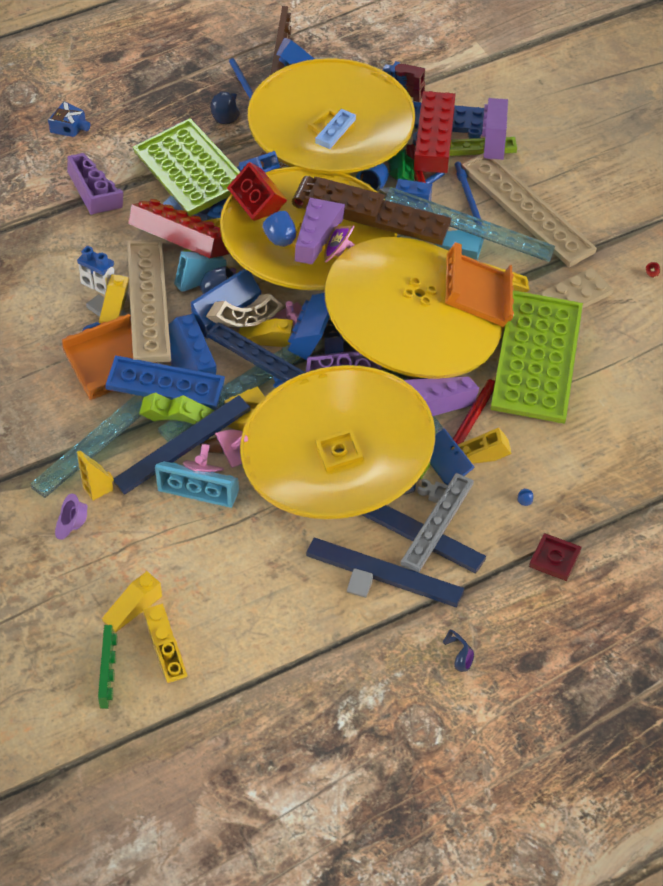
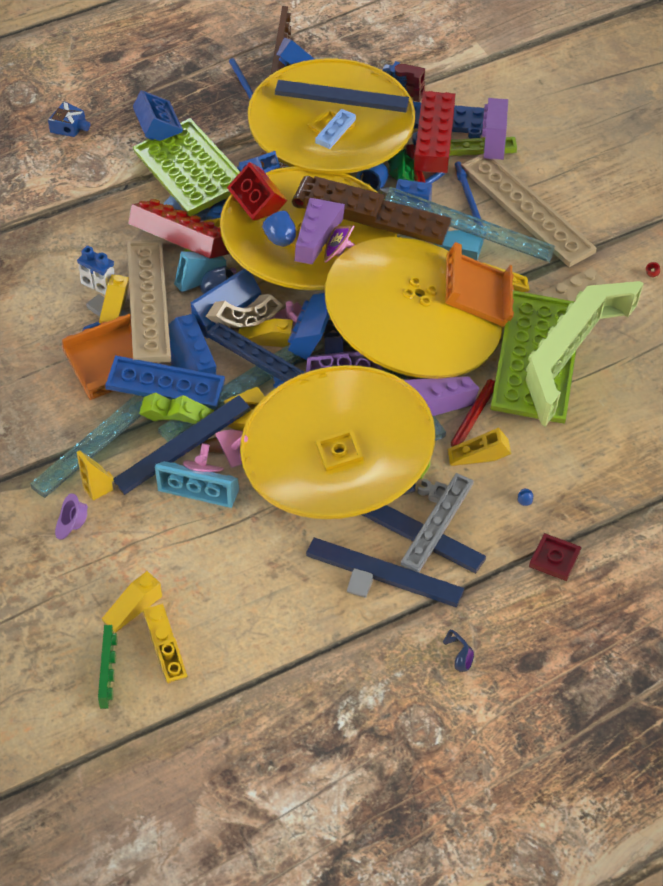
medium lavender wedge [67,153,123,215] -> none
dark blue piece [210,92,240,124] -> none
blue door [430,428,475,485] -> none
none -> blue slope [133,90,183,141]
none -> dark blue tile [275,80,409,113]
none -> yellowish green slope [526,281,644,427]

